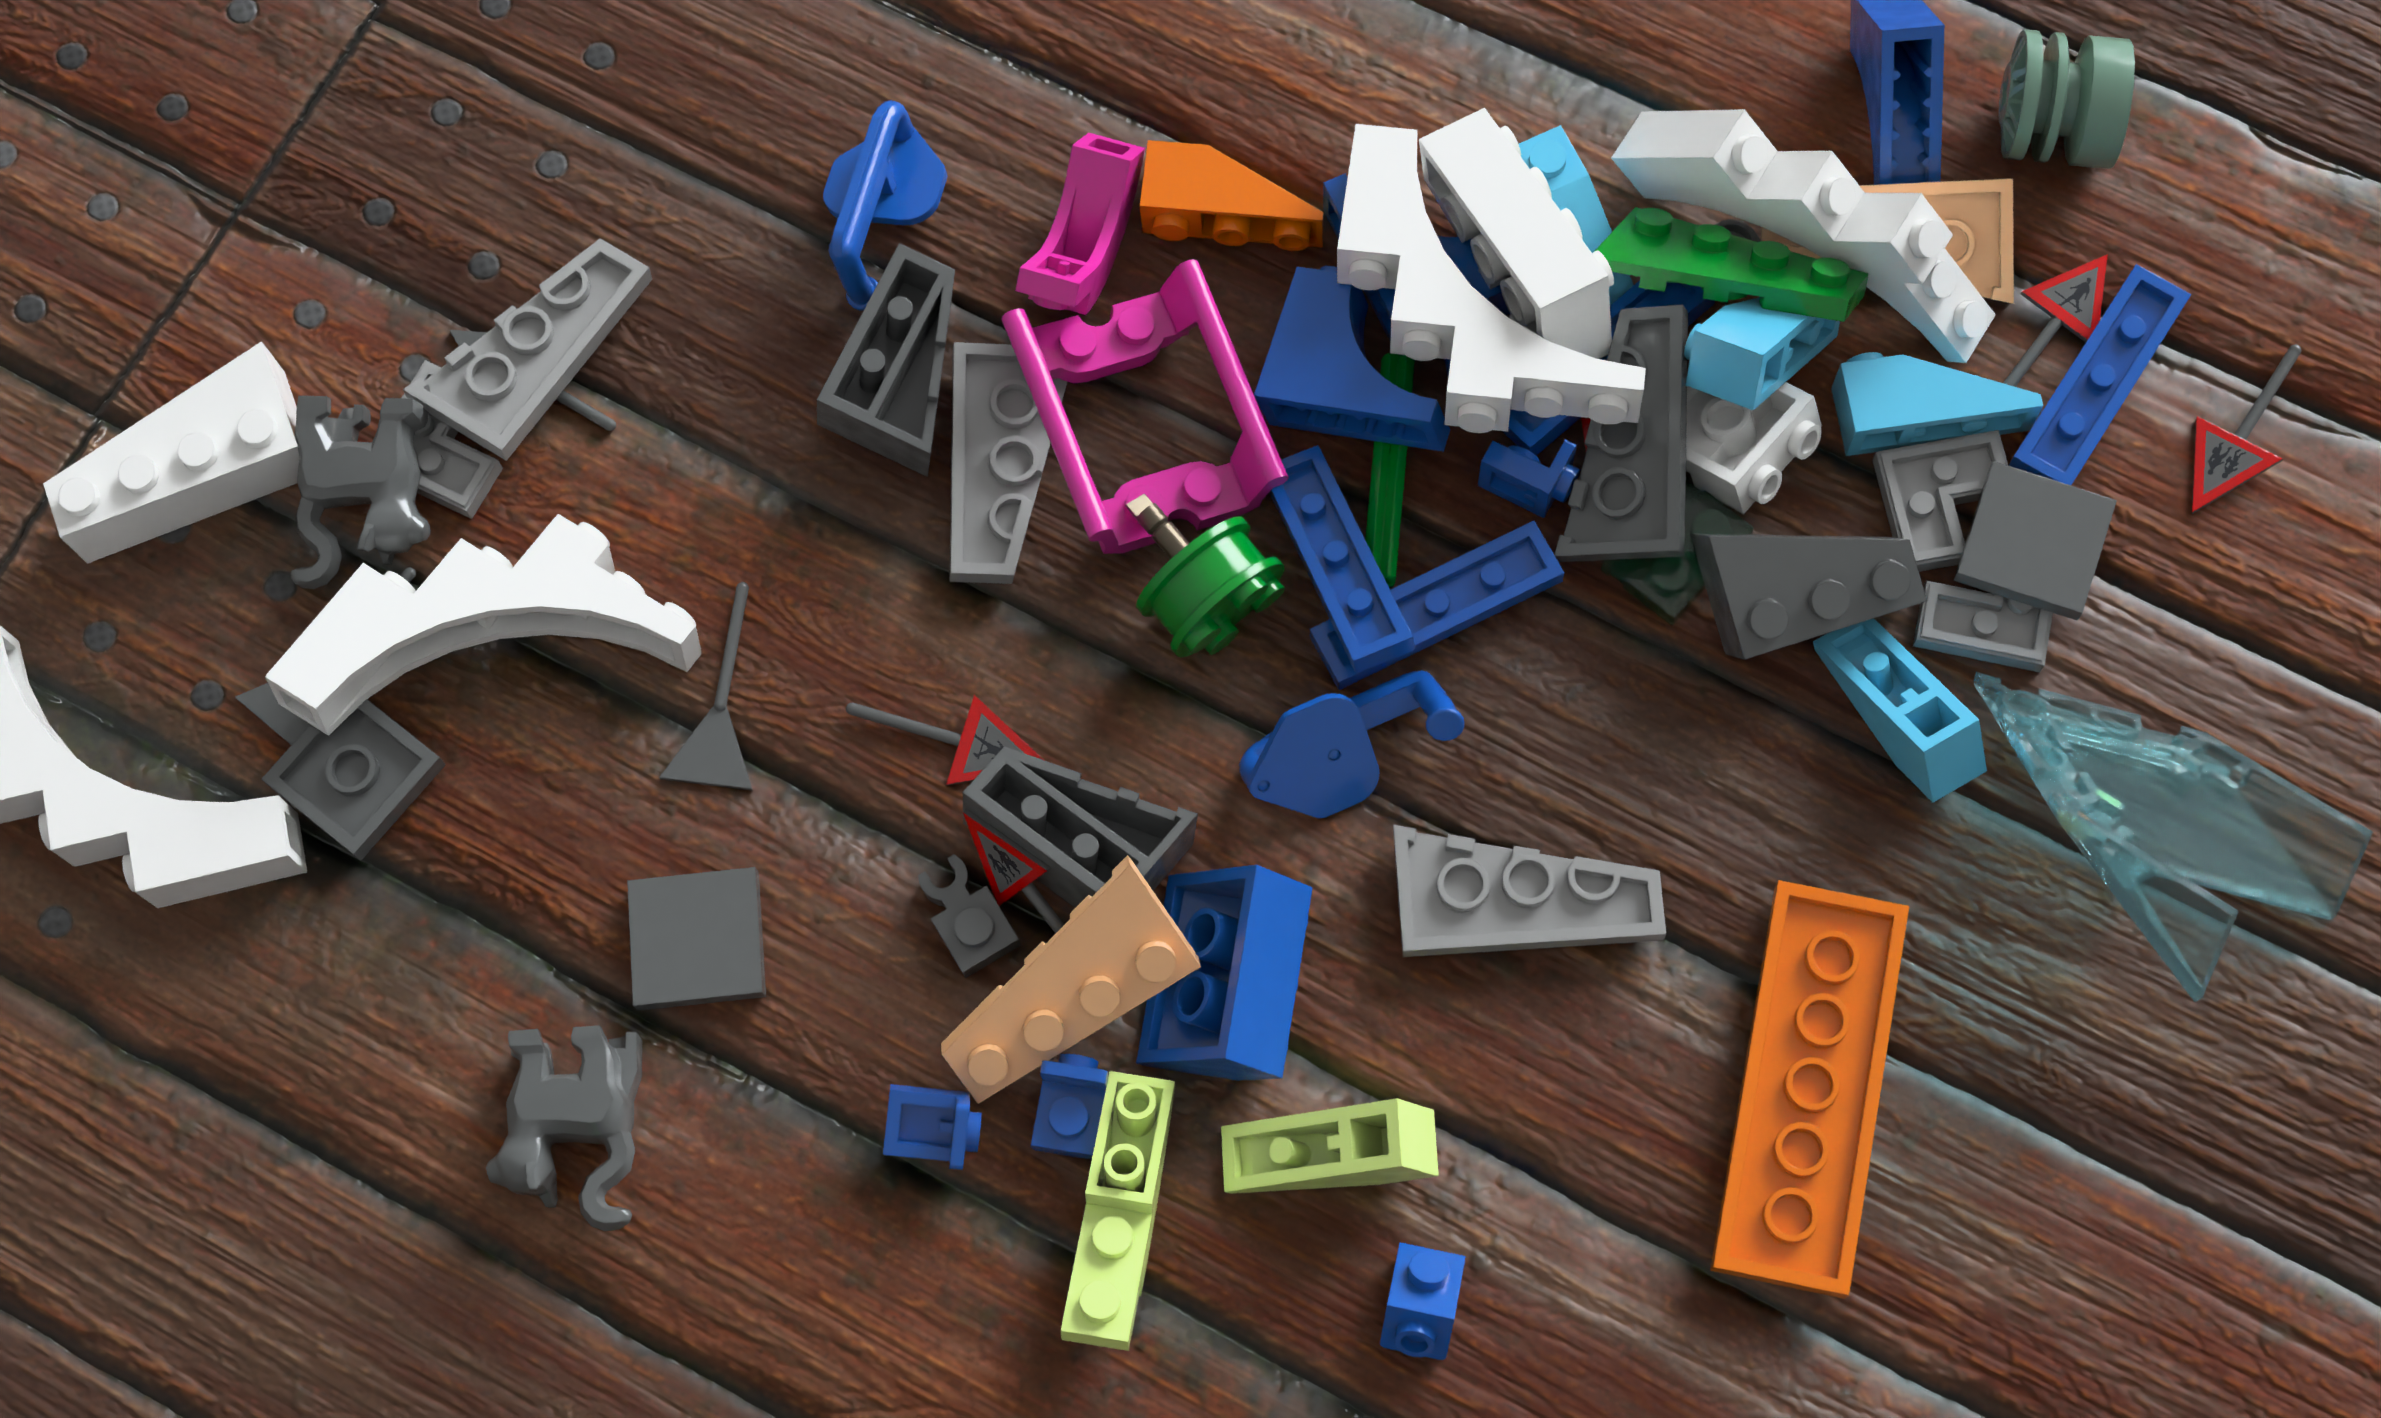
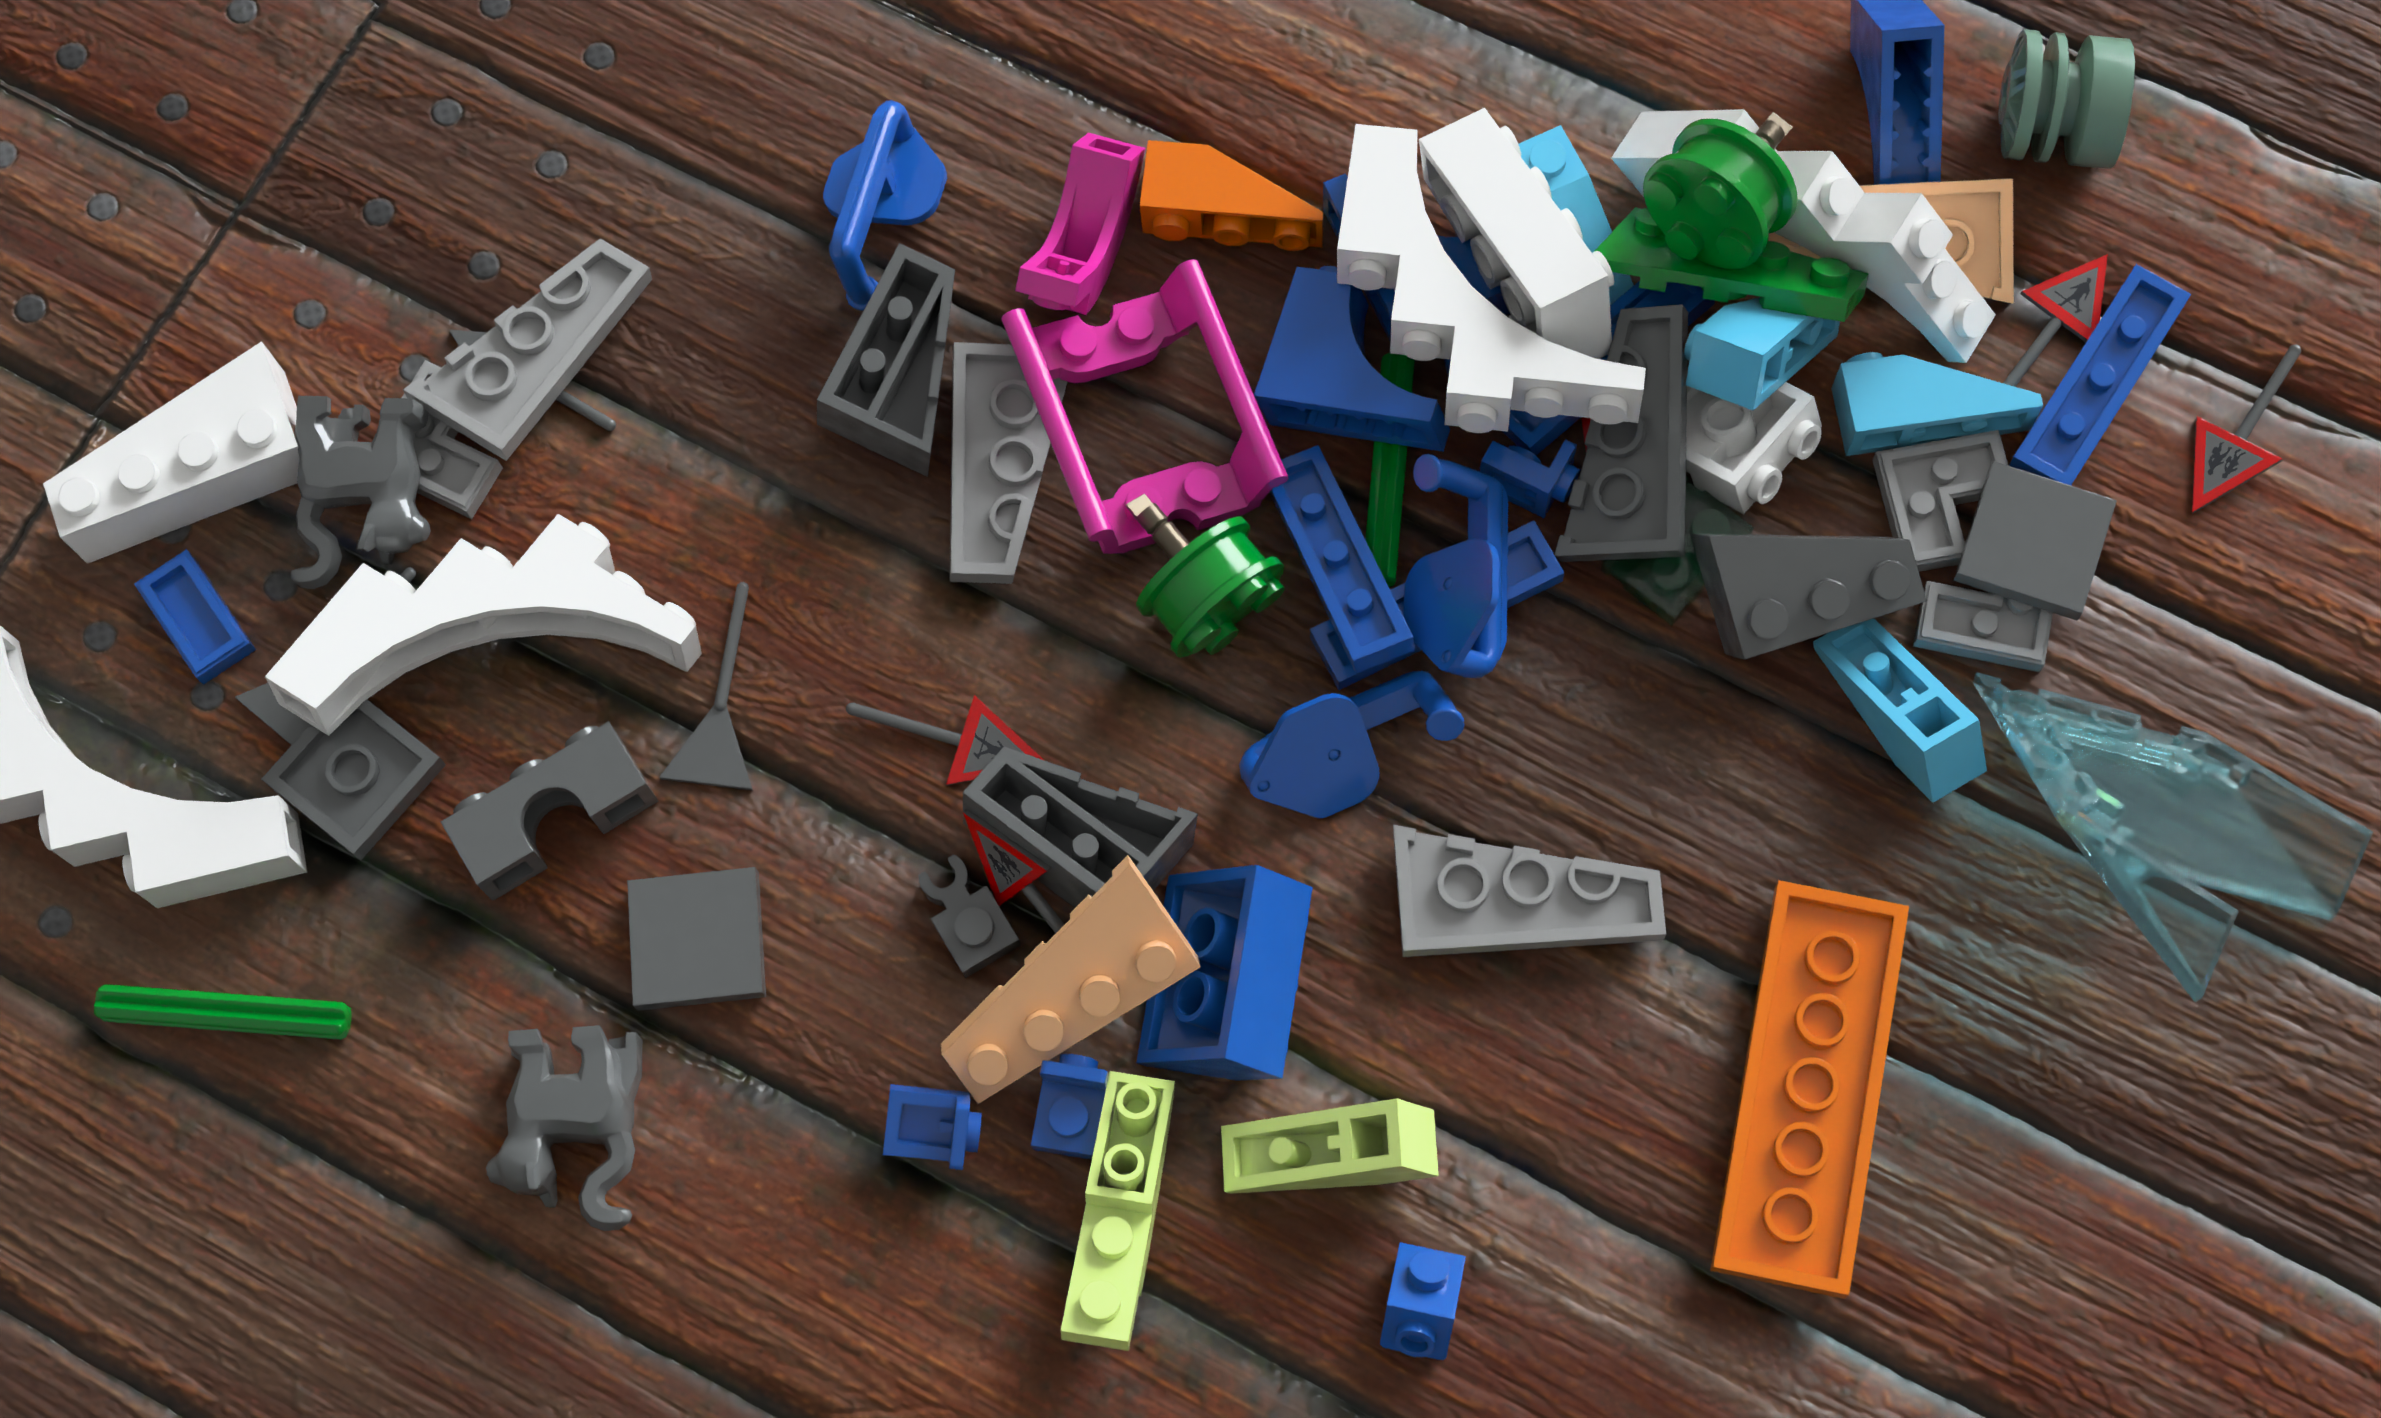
none -> green axle [94,984,352,1040]
none -> blue tile [134,549,256,685]
none -> dark grey arch [441,722,659,901]
none -> blue piece [1404,454,1508,678]
none -> green wheel [1643,112,1798,269]

